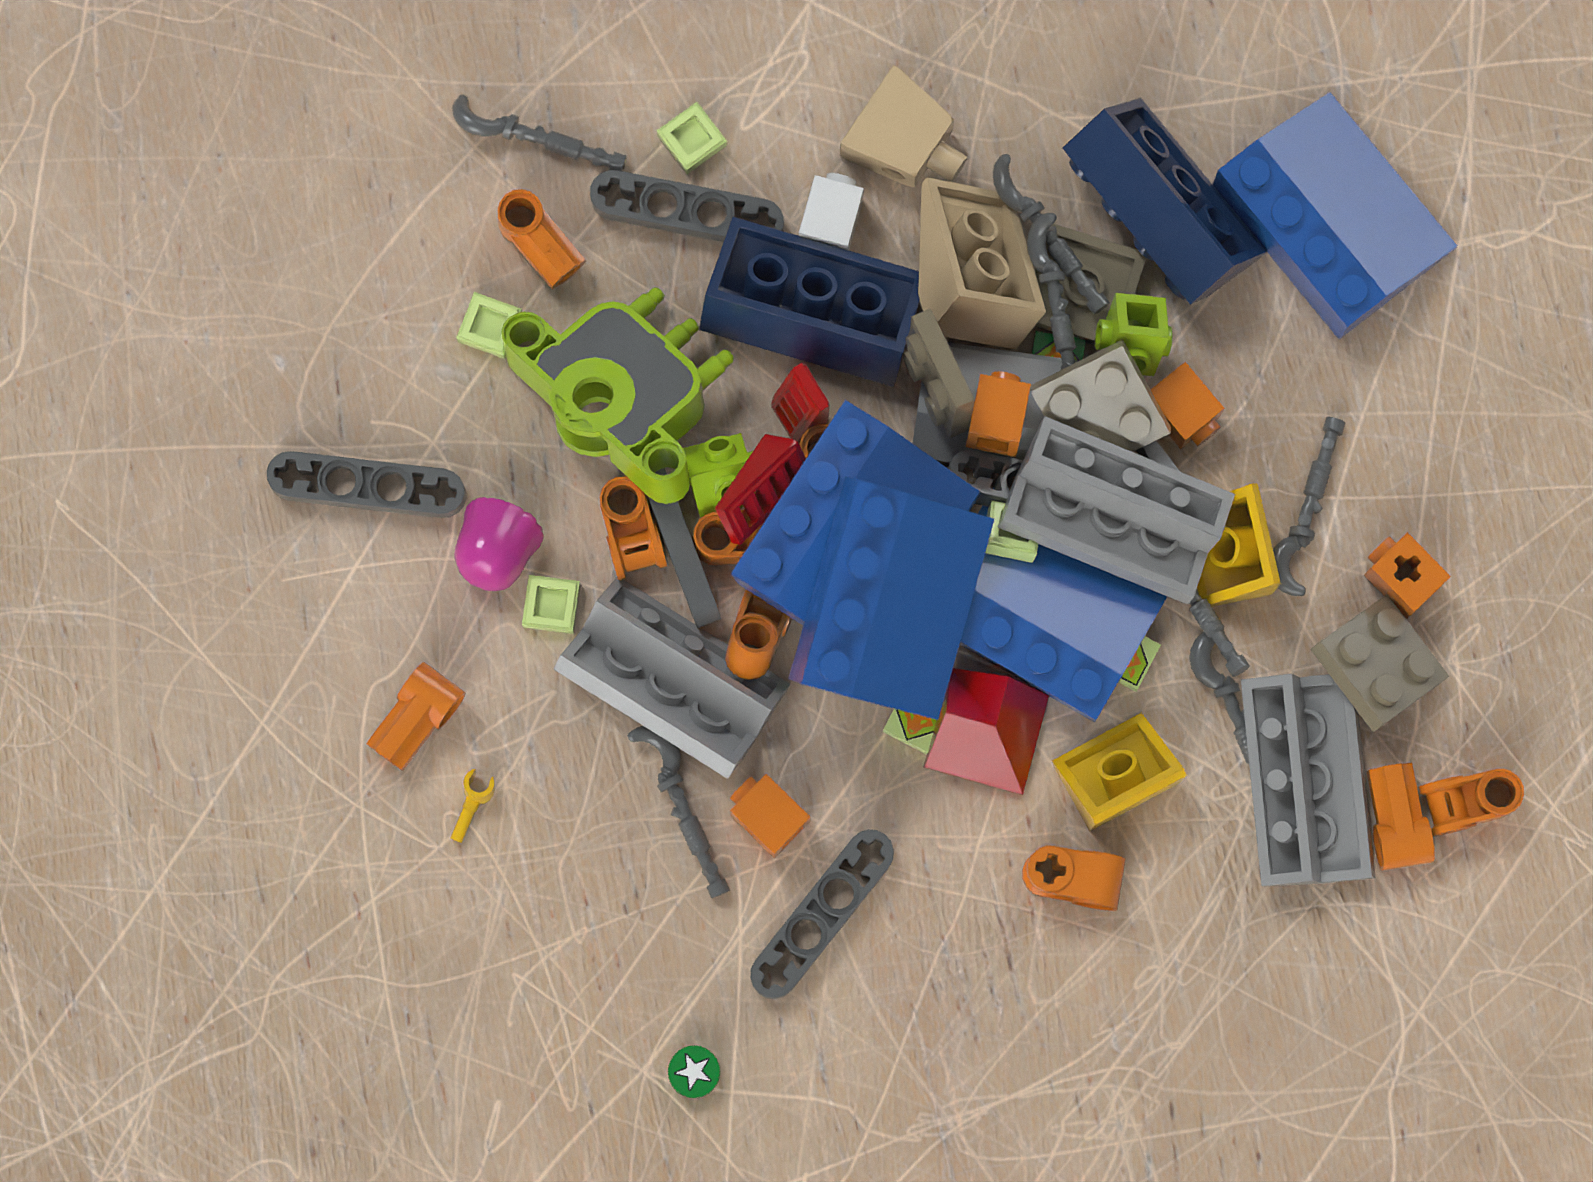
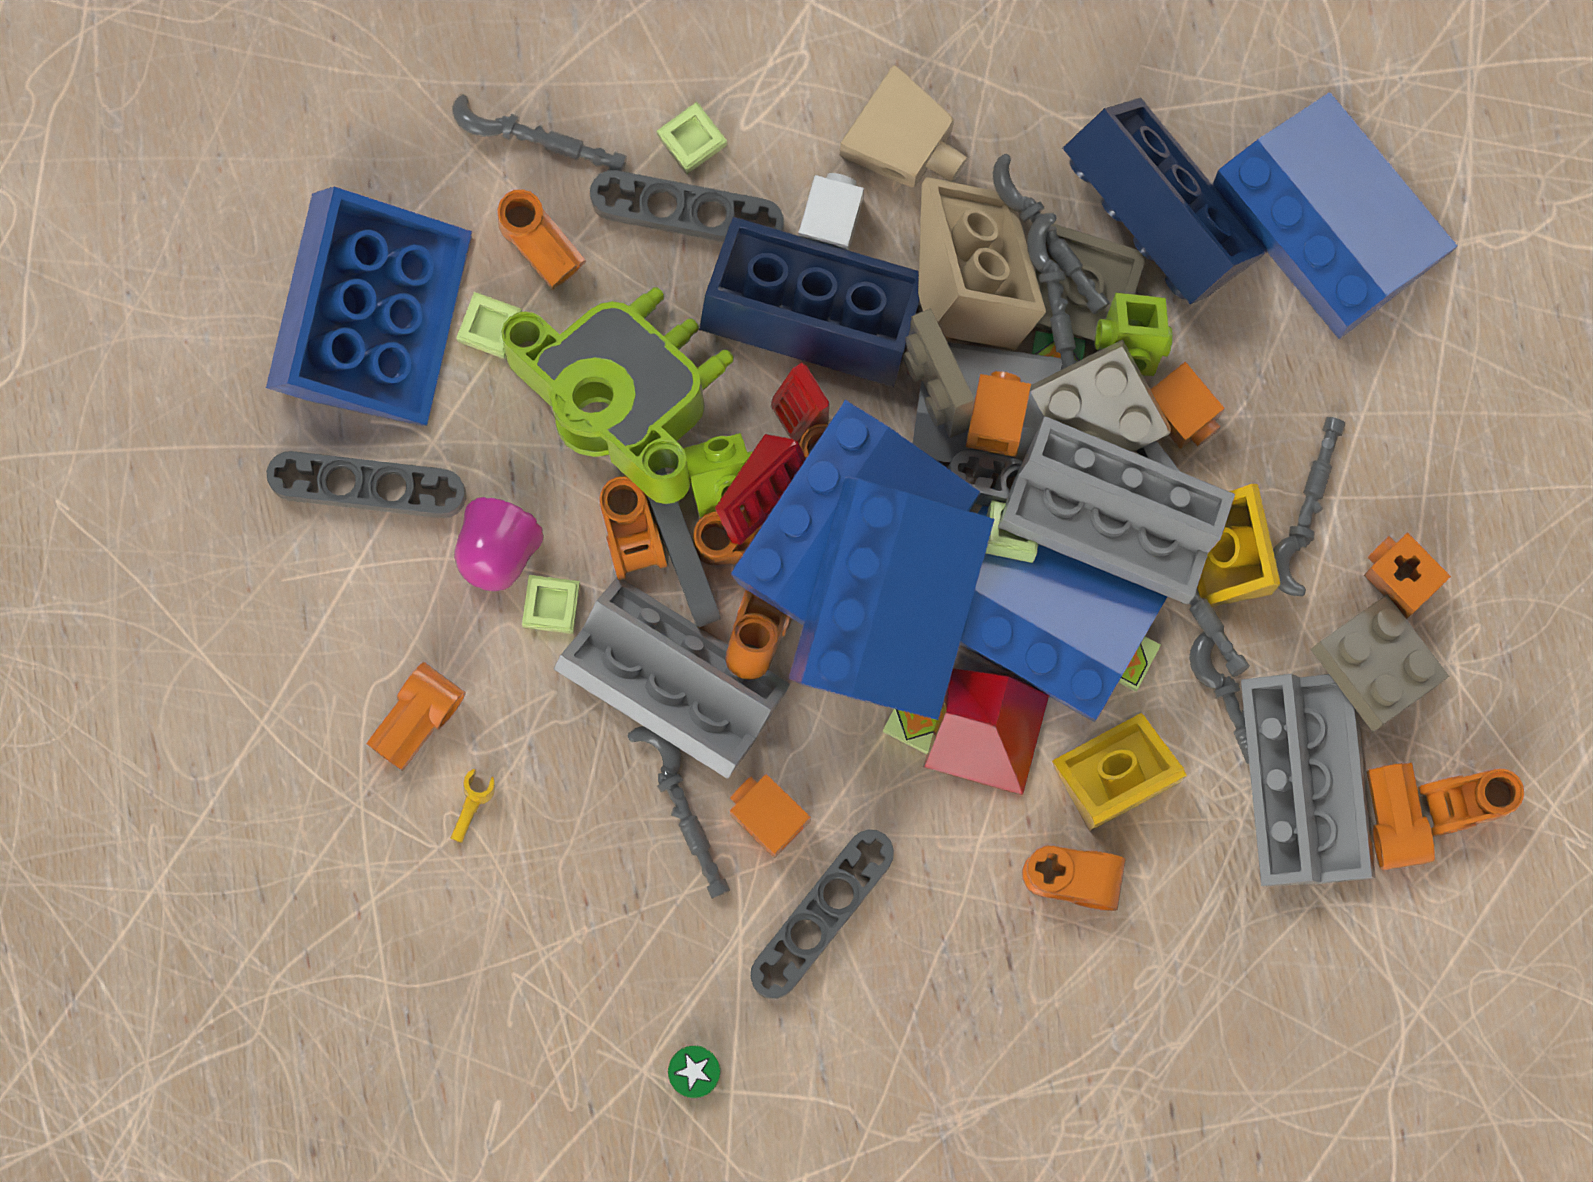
none -> blue slope [266,186,472,426]

